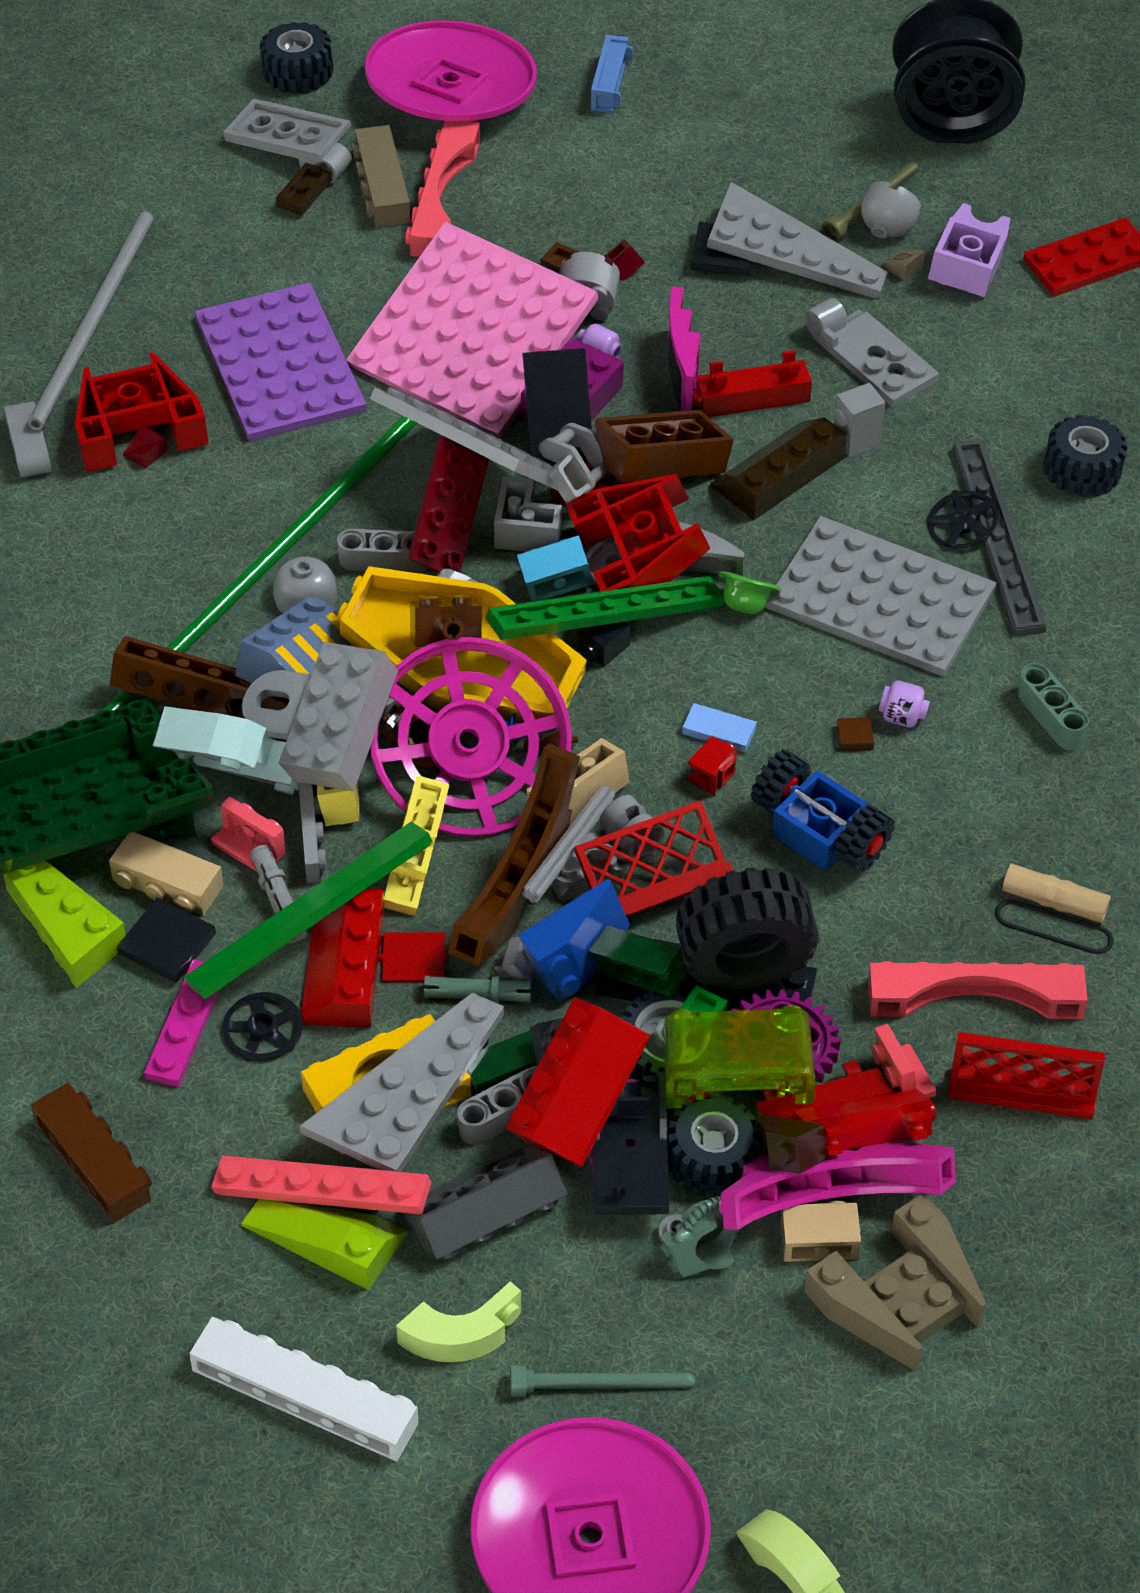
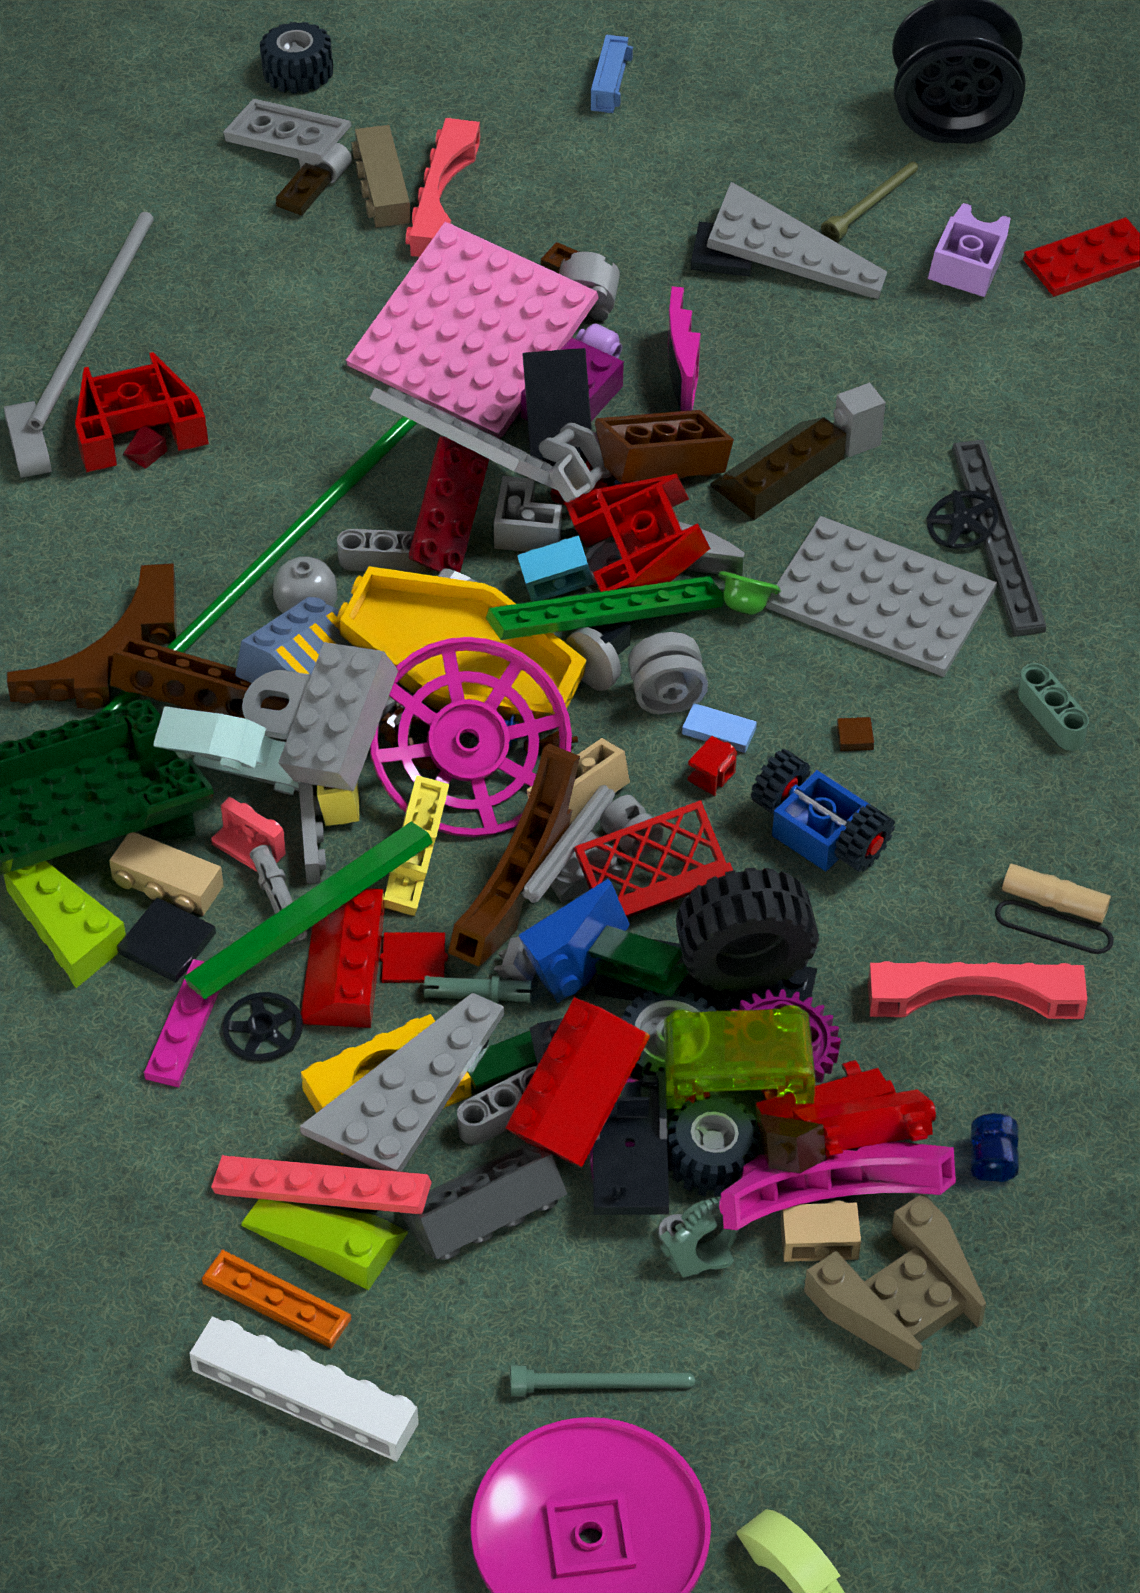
reddish brown brick [31,1082,152,1224] -> none
medium lavender plate [195,282,367,442] -> none
dark pink dish [365,20,537,121] -> none
yellowish green arch [396,1282,521,1362] -> none
reddish brown brick [410,594,482,647] -> none
dark red slope [604,239,645,281] -> none
green tile [678,985,727,1033] -> none
red brick [692,350,812,417] -> none
light grey hinge [804,297,940,407] -> none
light grey cylinder [861,181,921,238] -> none
coral bracket [871,1024,936,1098] -> none
lavender head [878,680,930,728] -> none
dark tan slope [882,249,925,281] -> none
red fence [948,1032,1105,1120] -> none
black wheel [1043,415,1128,497] -> none
none -> reddish brown arch [7,563,177,710]
none -> orange tile [202,1249,351,1349]
none -> light grey tile [566,627,621,691]
none -> light grey wheel [628,632,708,715]
none -> clear blue wheel [971,1113,1019,1182]

